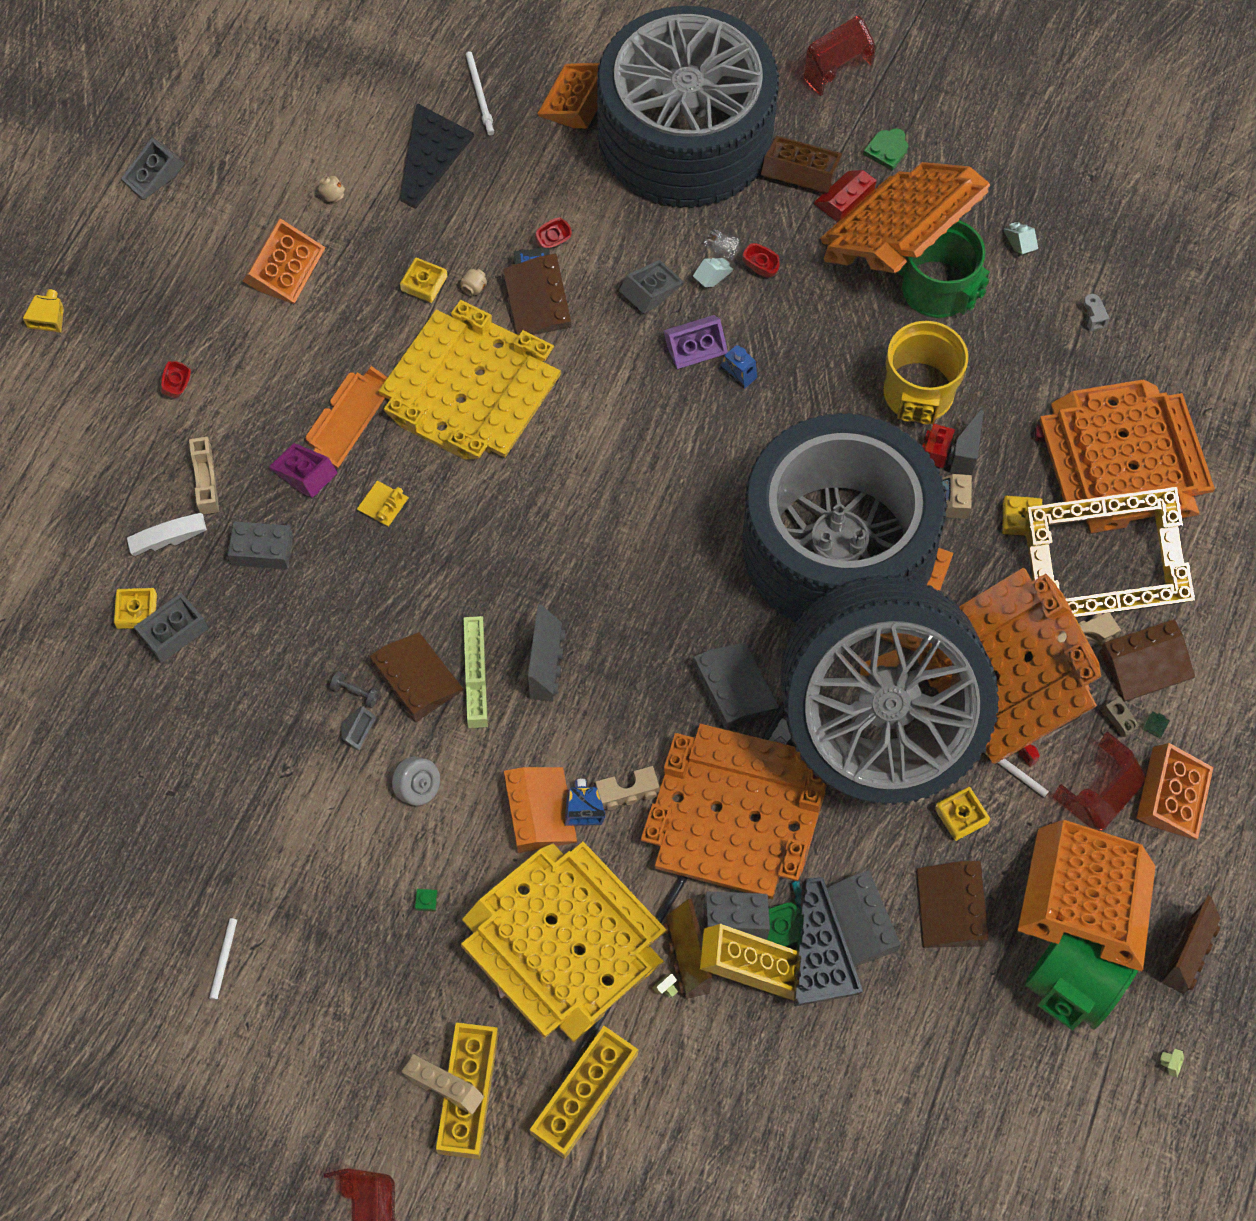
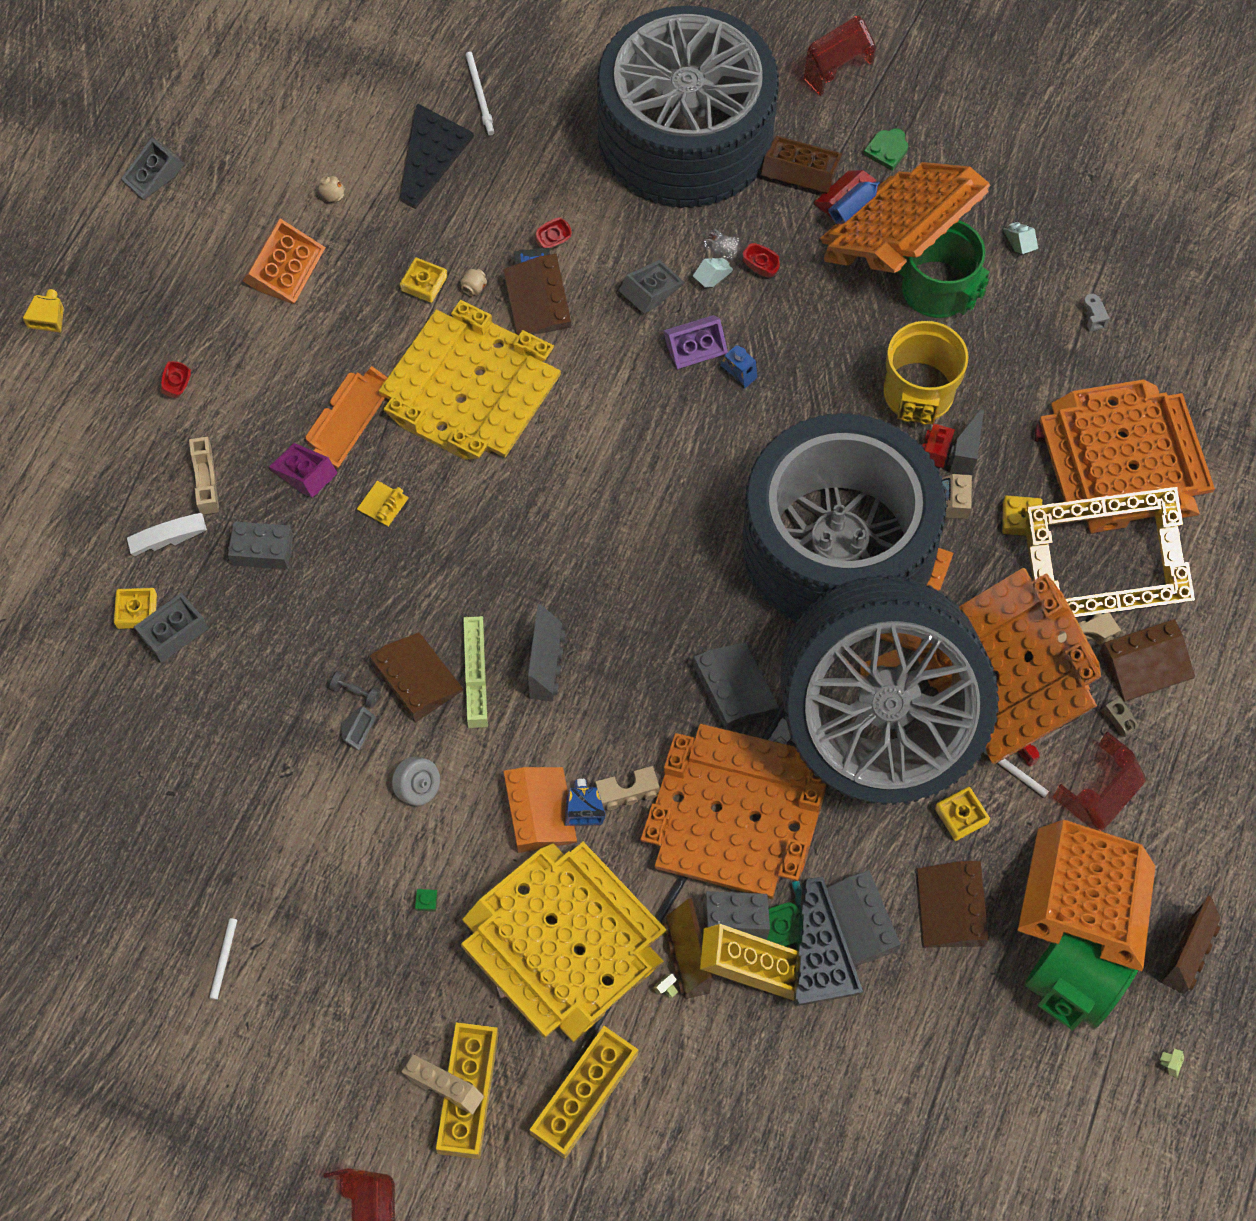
orange slope [537,63,600,128] -> none
orange slope [1137,743,1213,840] -> none
clear green tile [1143,711,1170,739] -> none
none -> blue piece [828,182,880,224]

